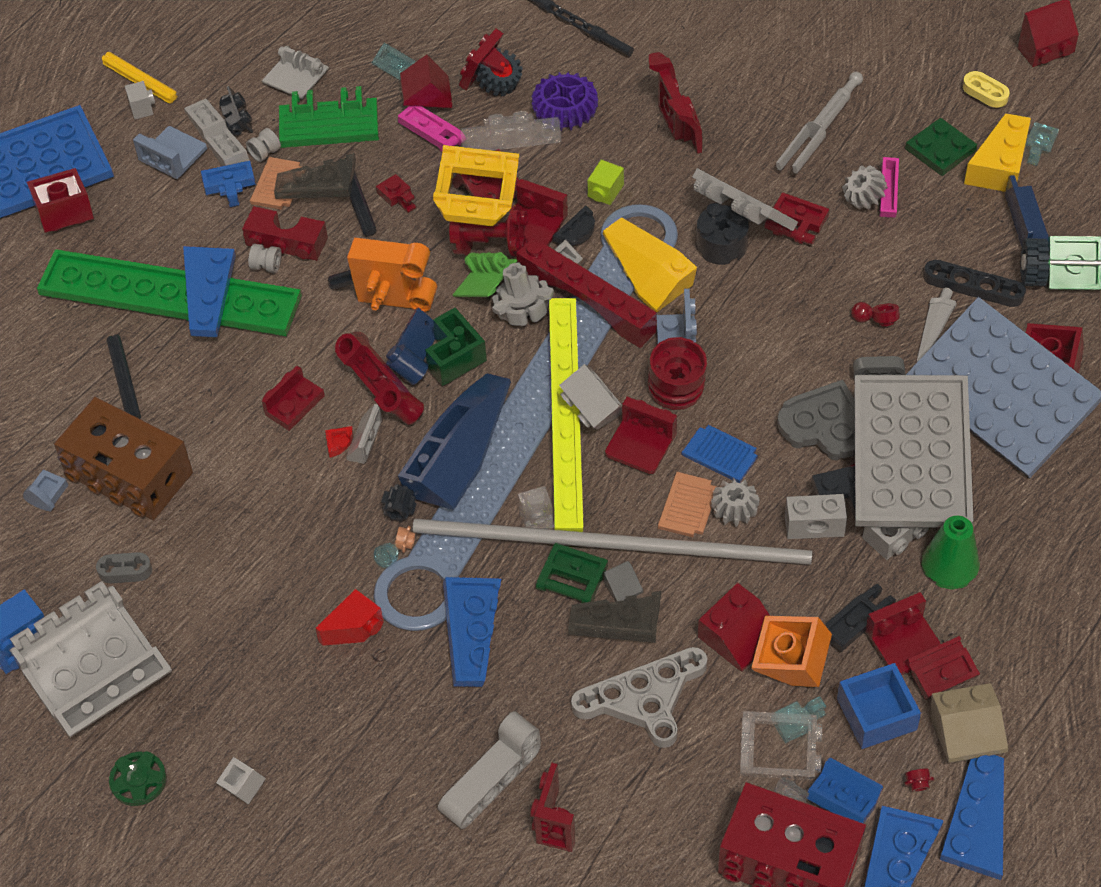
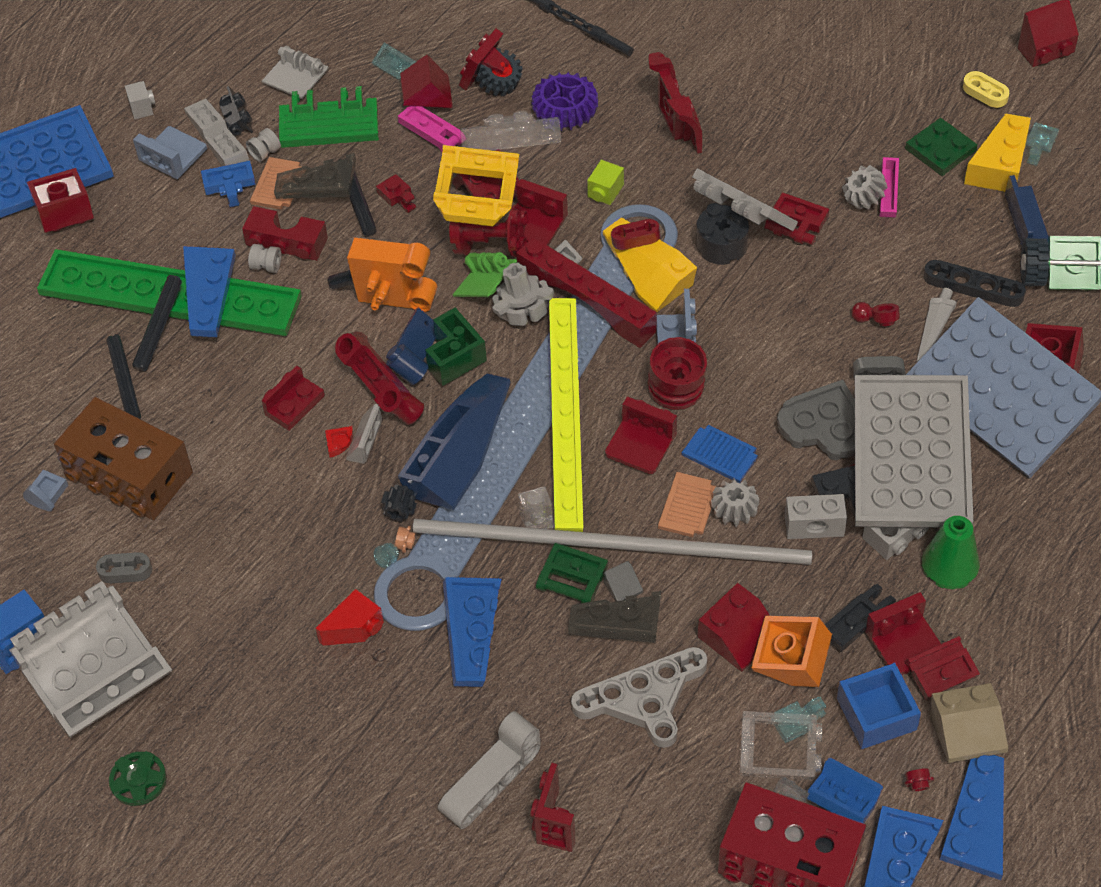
yellow axle [102,52,177,104] -> none
light grey plate [216,757,266,804] -> none
black plate [553,205,595,246] -> none
light grey slope [559,364,622,429] -> none
light grey piece [776,72,863,173] -> none
none -> black axle [132,275,182,372]
none -> dark red beam [611,219,661,250]

